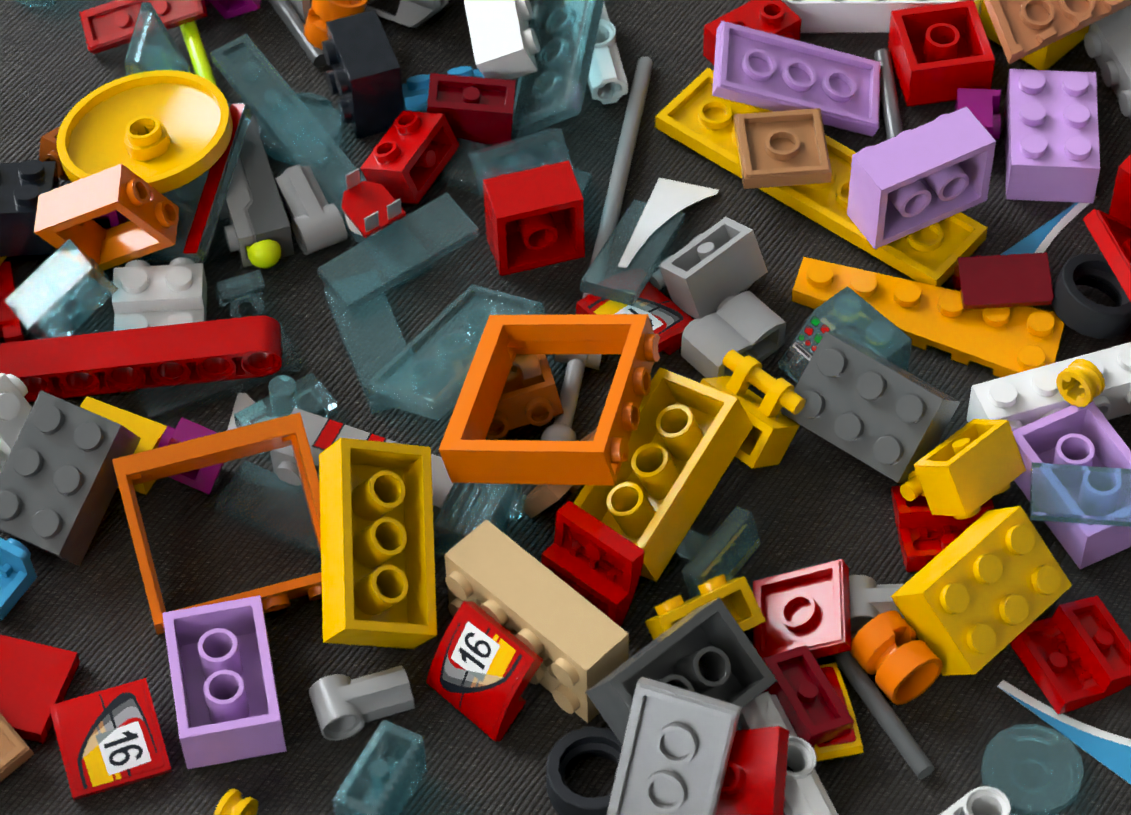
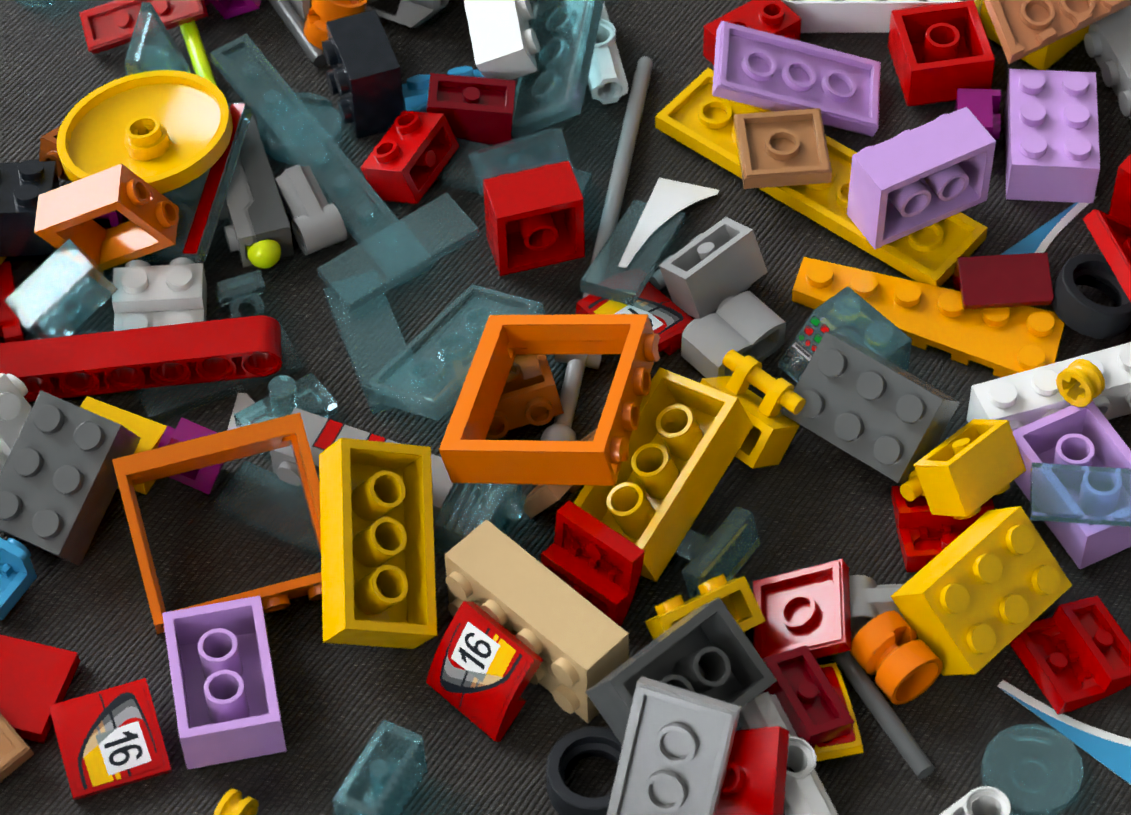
light grey piece [309,665,415,741] -> none
red piece [341,168,406,238] -> none
dark grey bar [874,49,903,140] -> none

